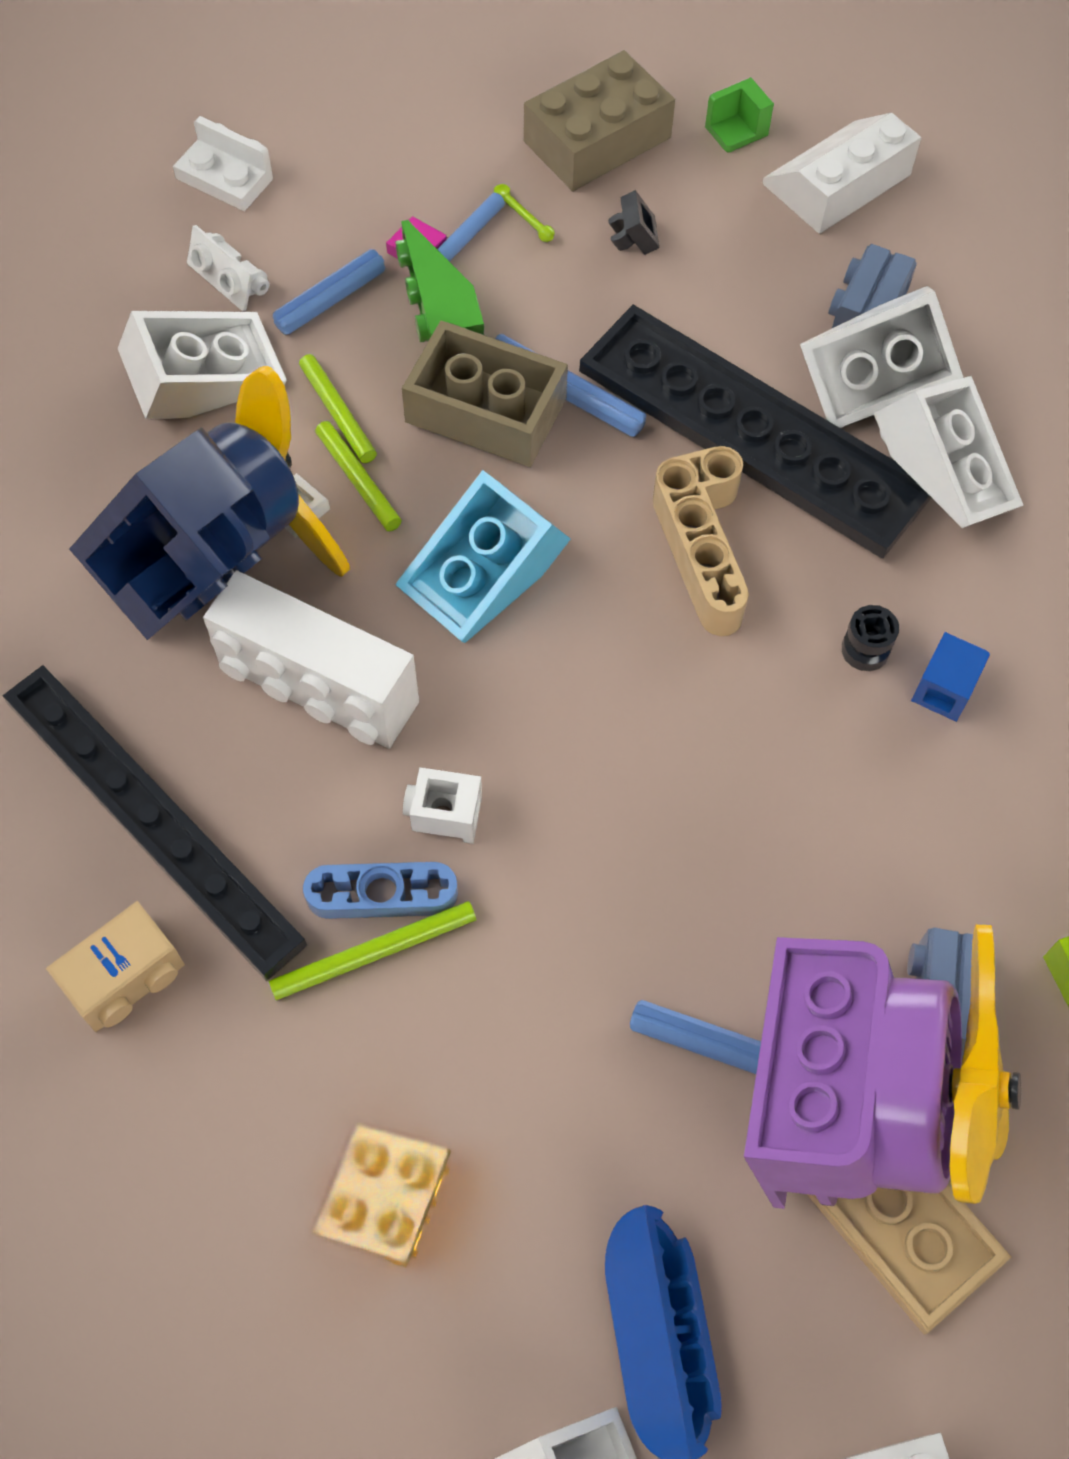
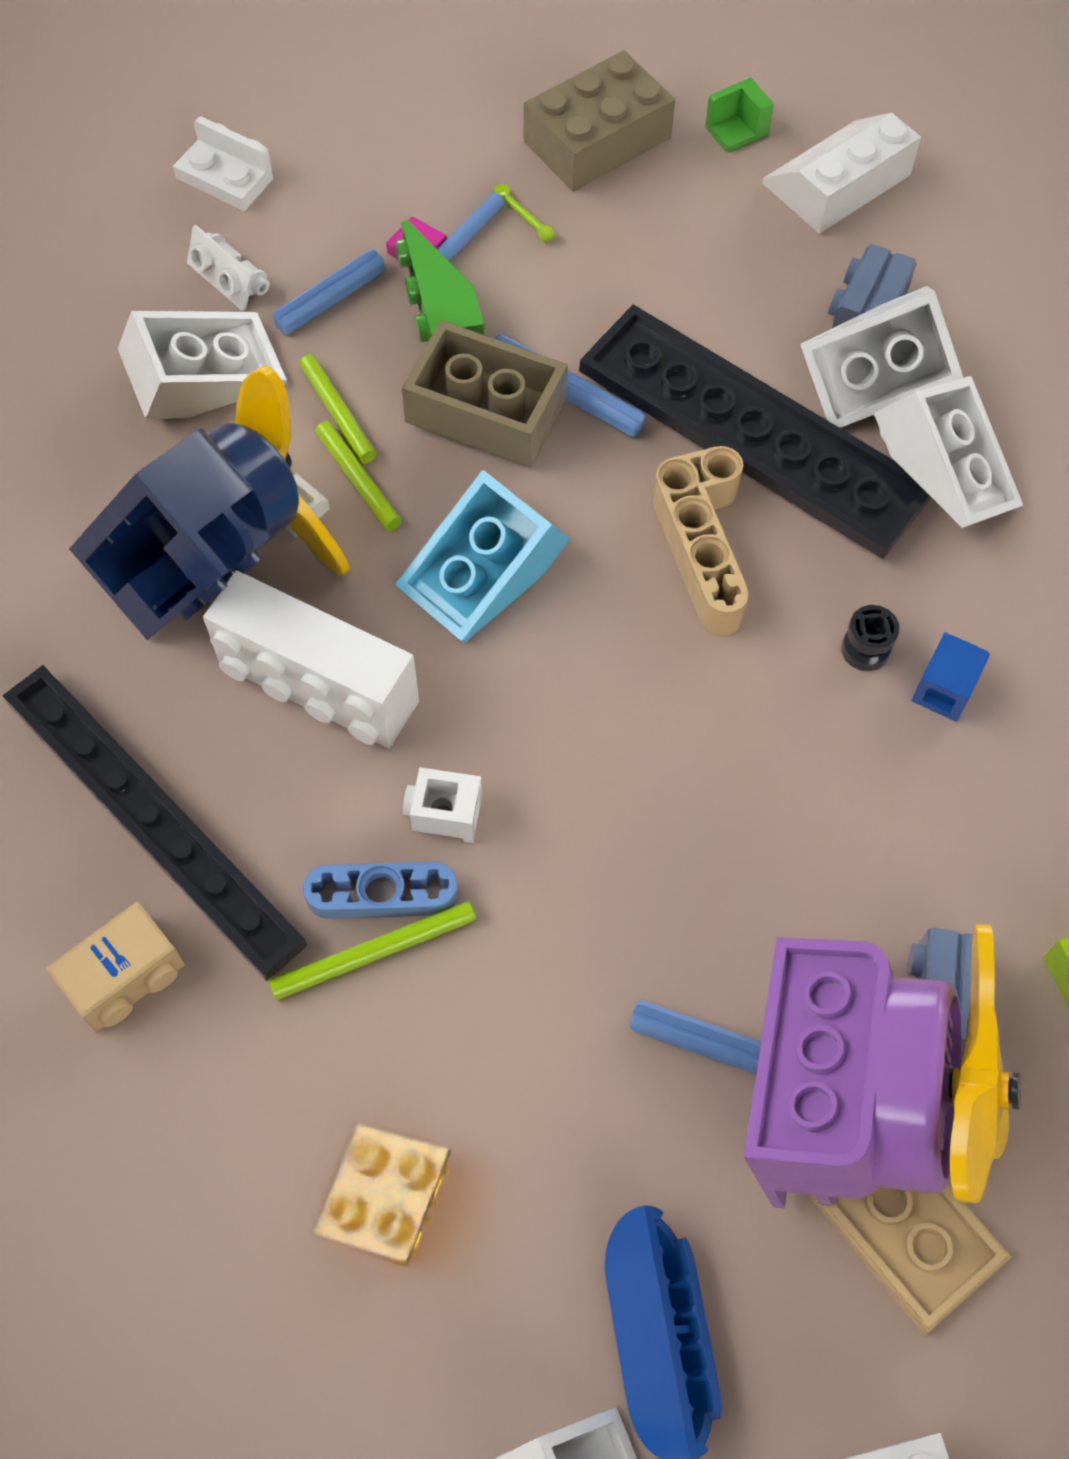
black tile [608,190,660,255] -> none

